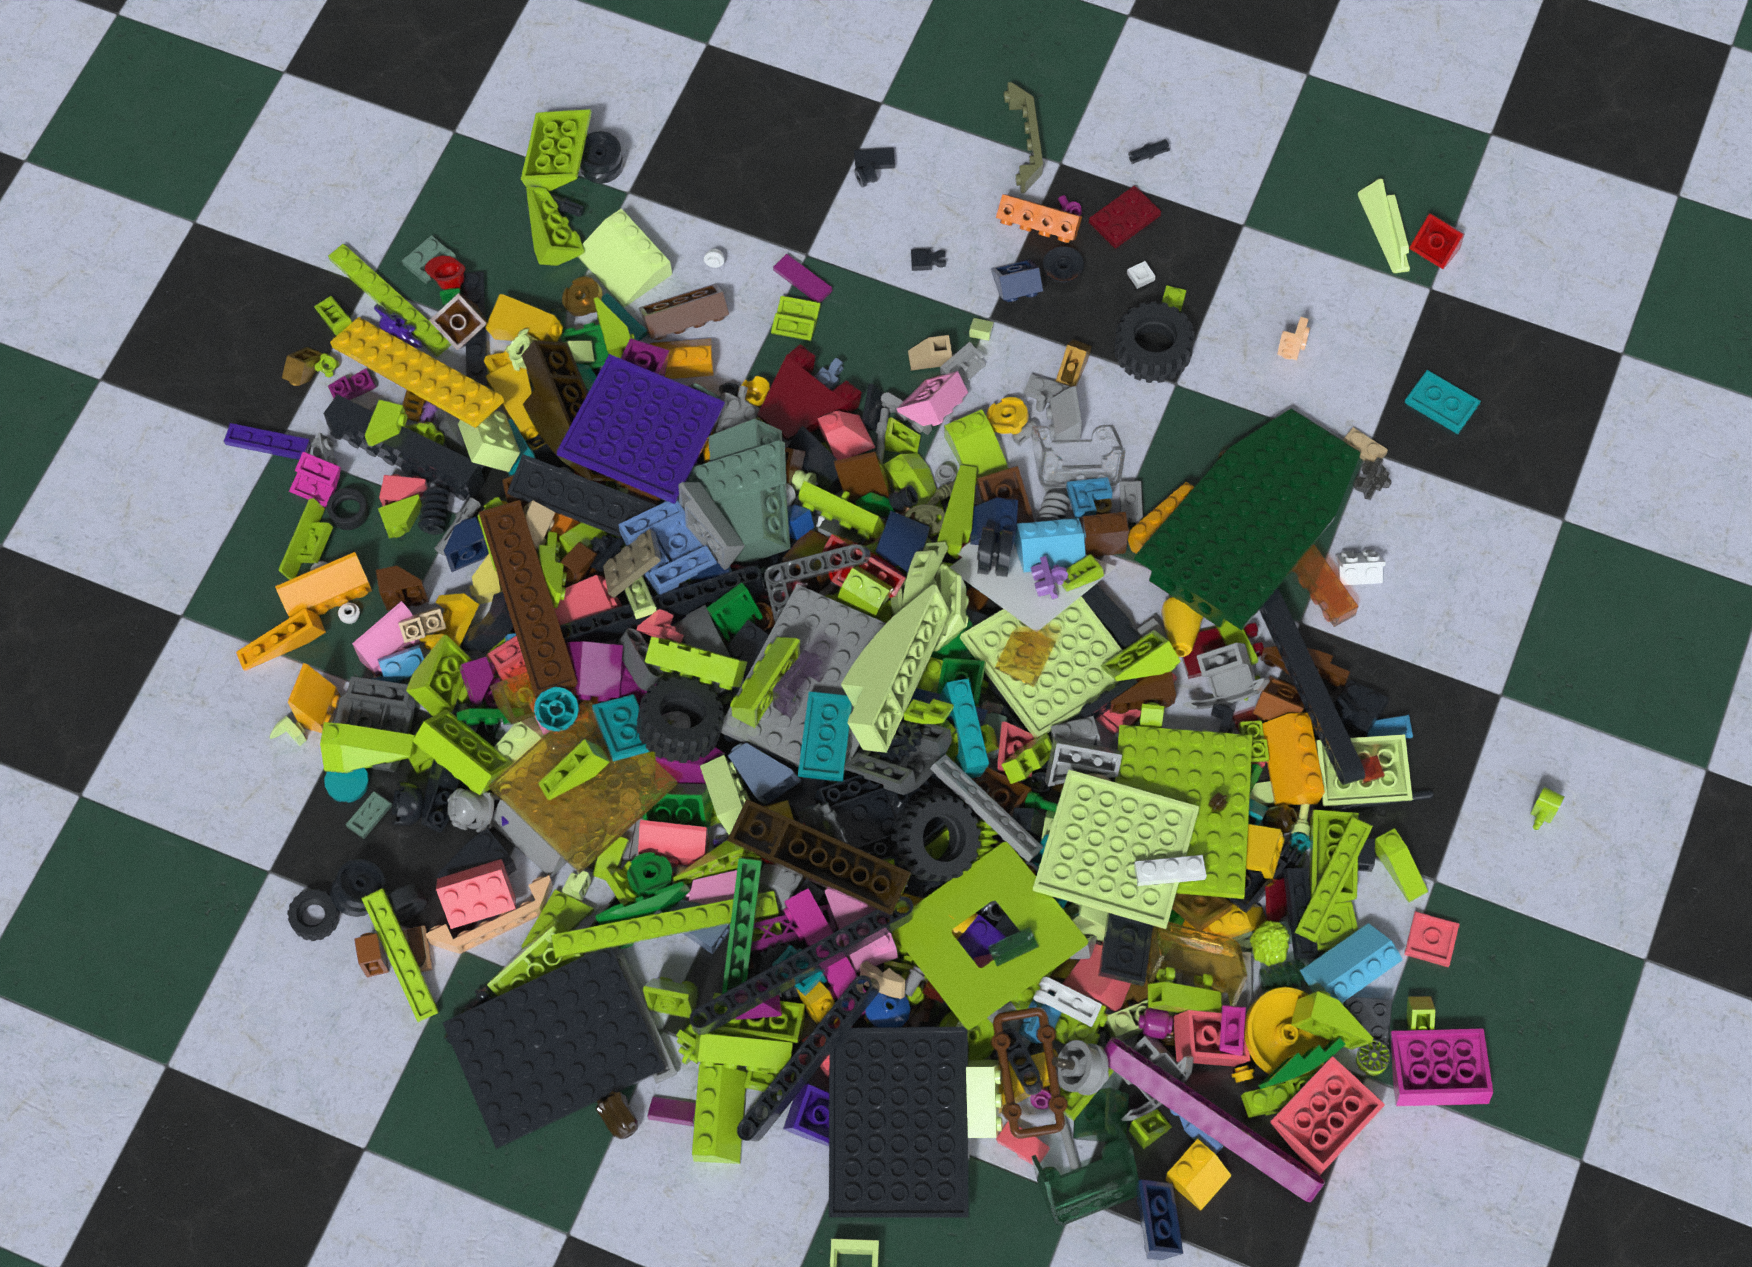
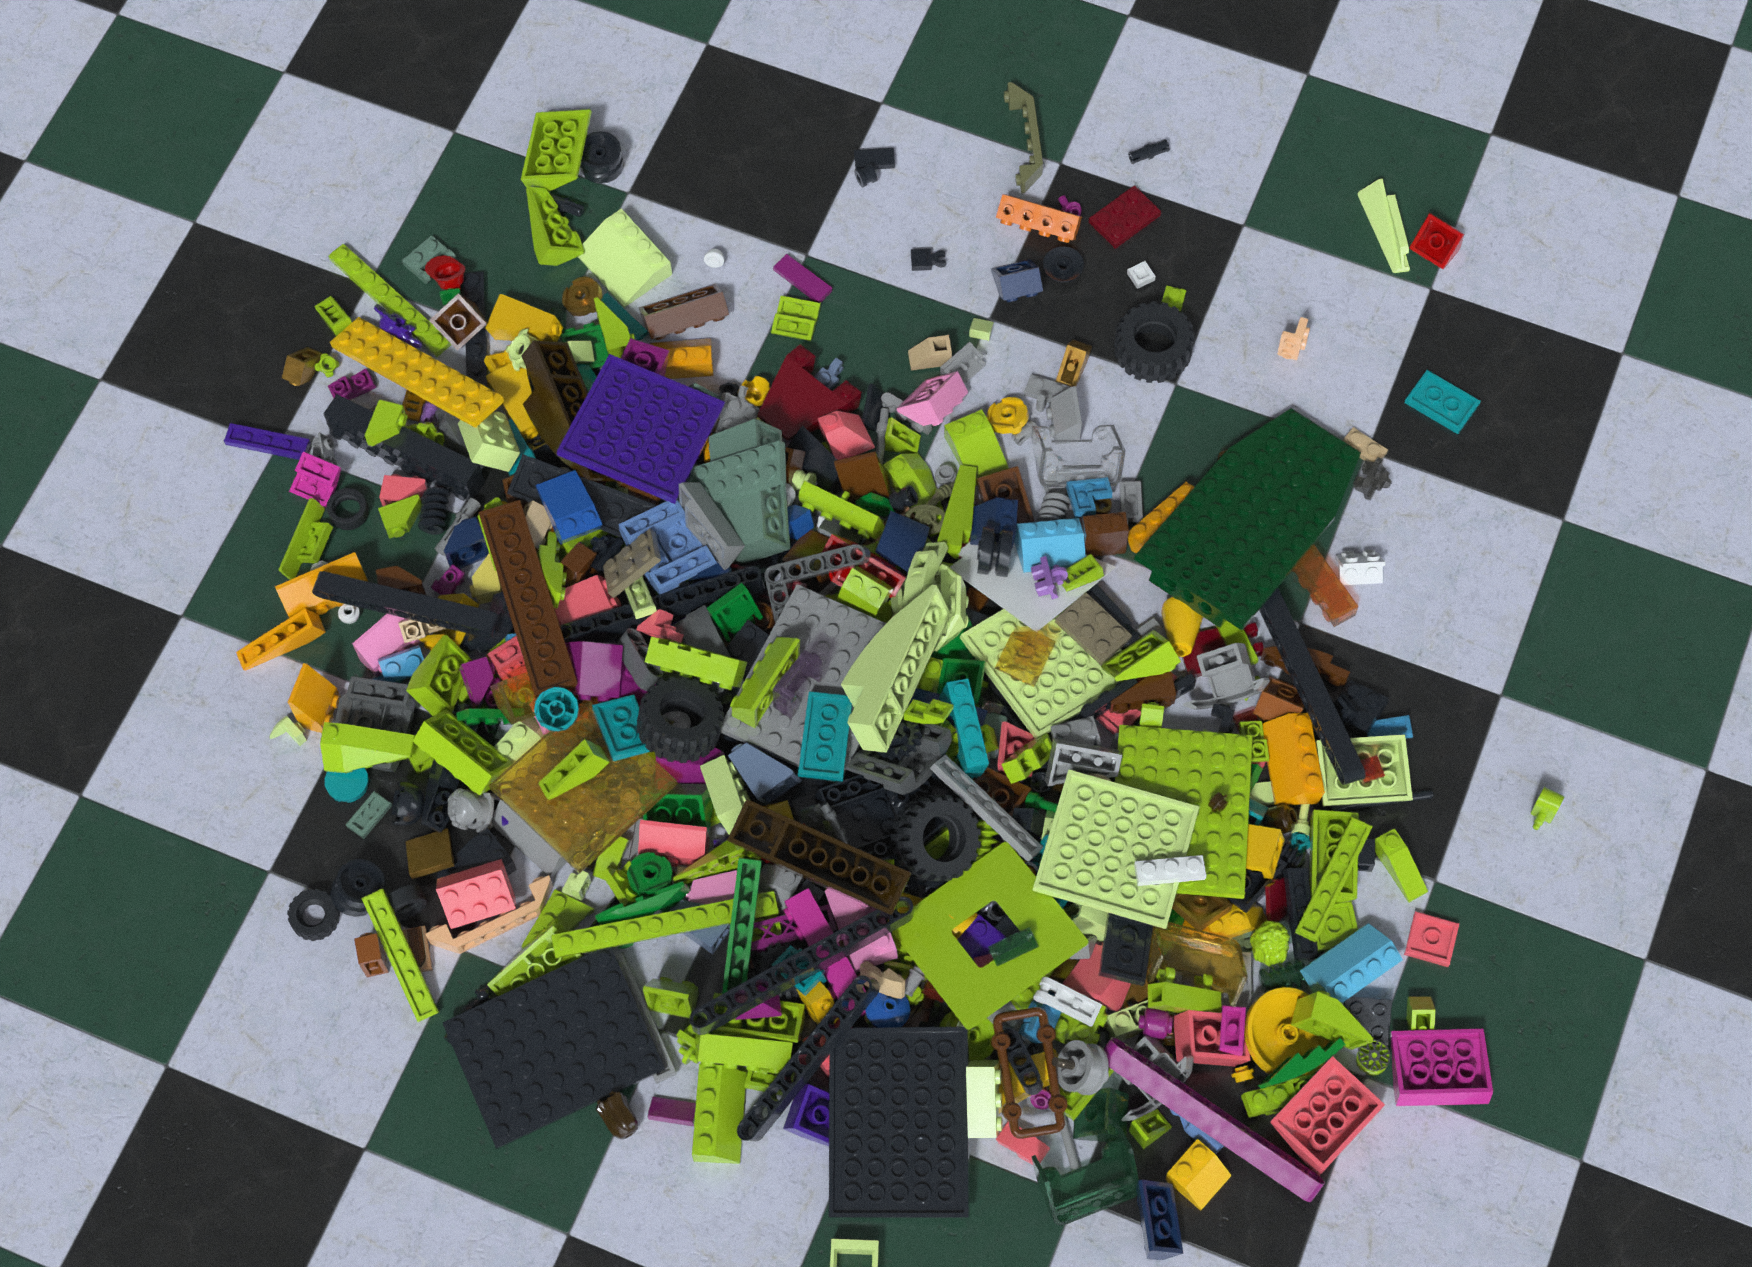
none -> black beam [312,571,500,638]
none -> pearl gold tile [406,829,454,879]
none -> magenta plate [431,564,465,595]
none -> blue slope [536,470,602,545]
none -> dark tan plate [1055,592,1132,666]
none -> black plate [1174,674,1196,699]

